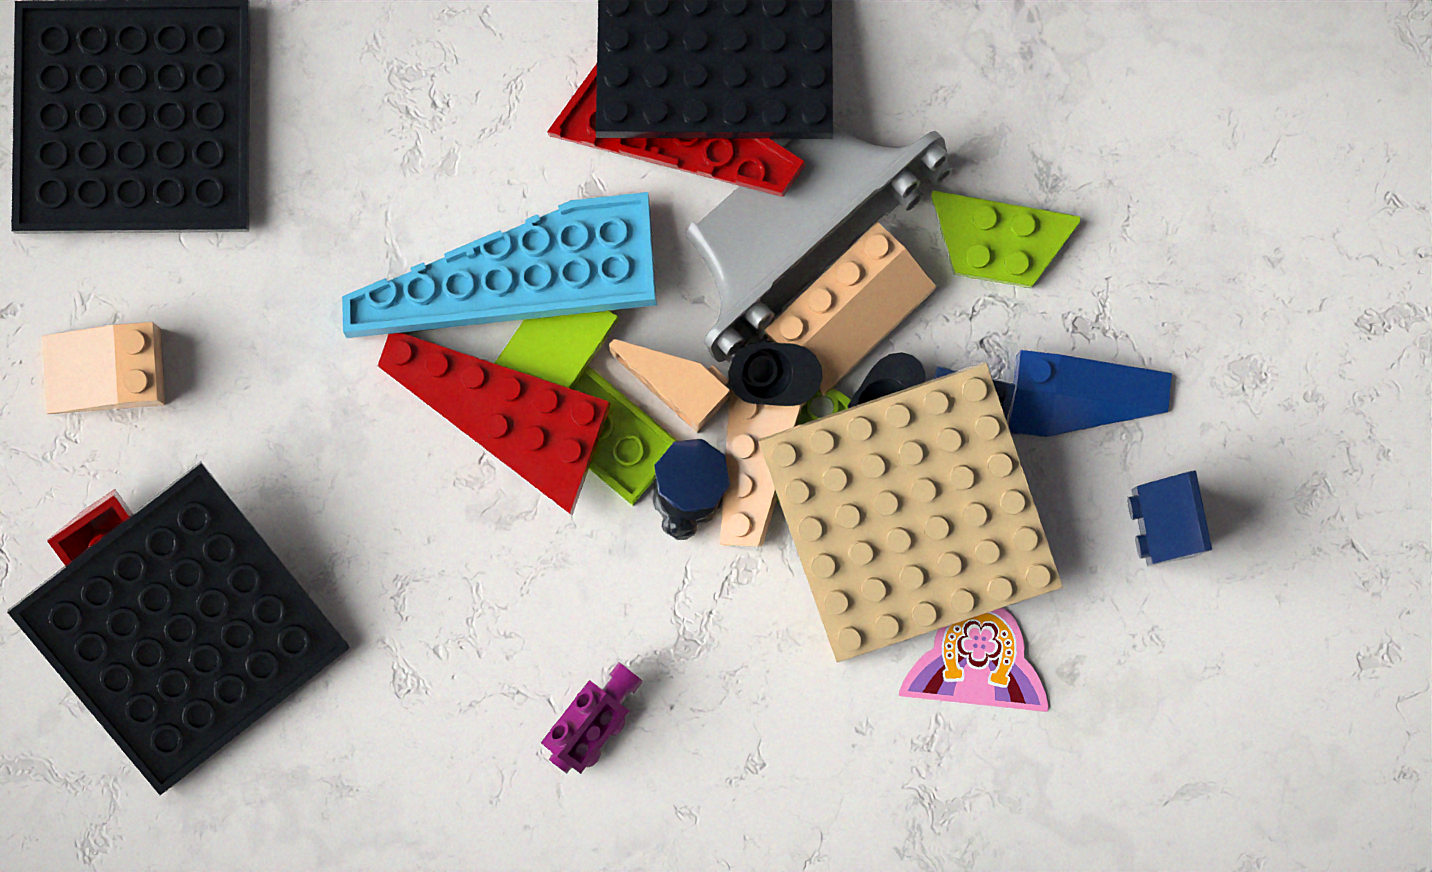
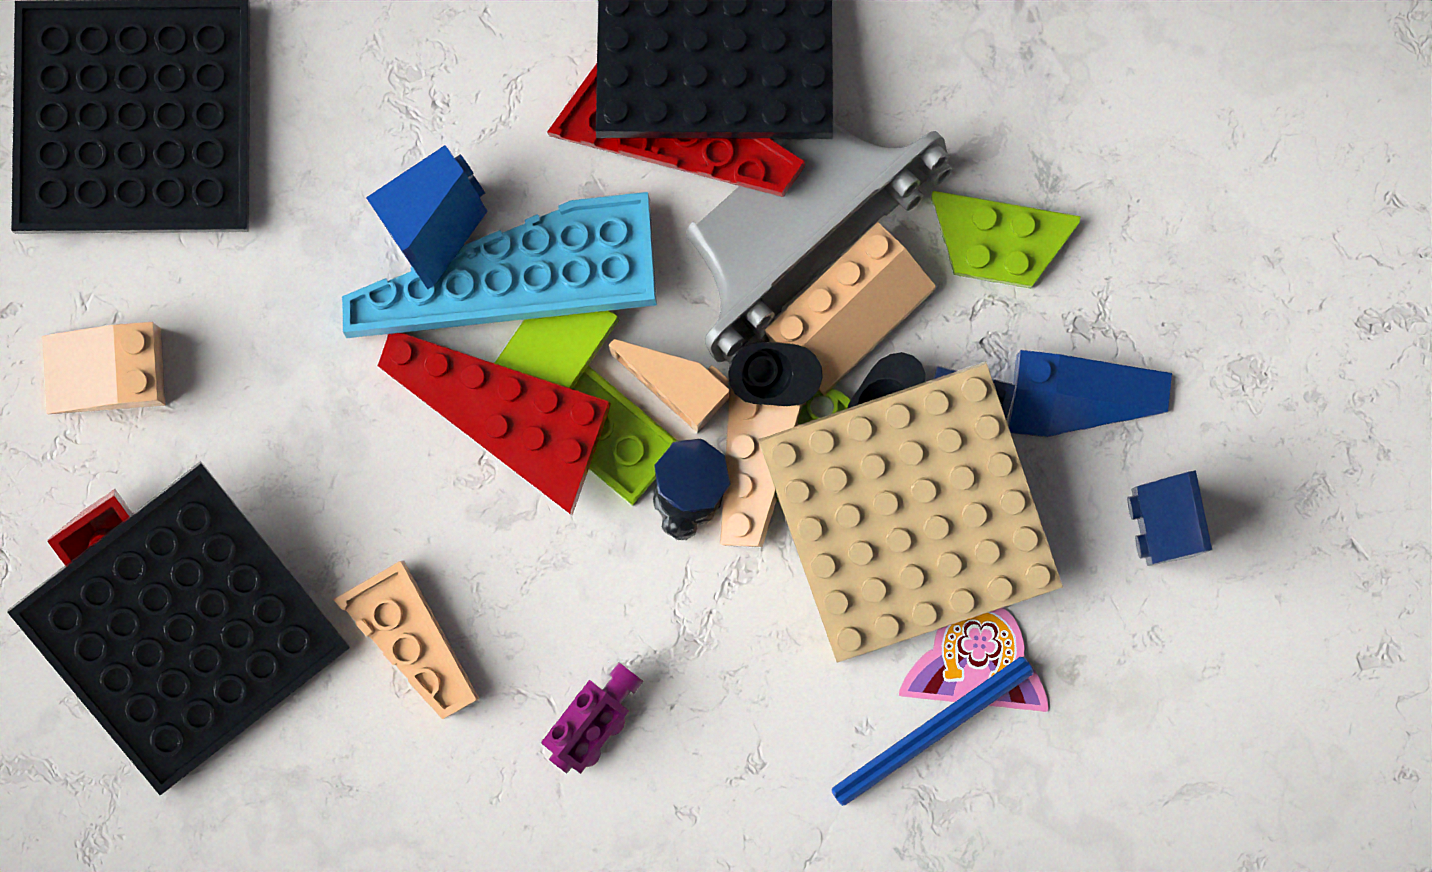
none -> light nougat wing [333,561,480,719]
none -> blue slope [366,145,488,289]
none -> blue axle [831,657,1034,806]

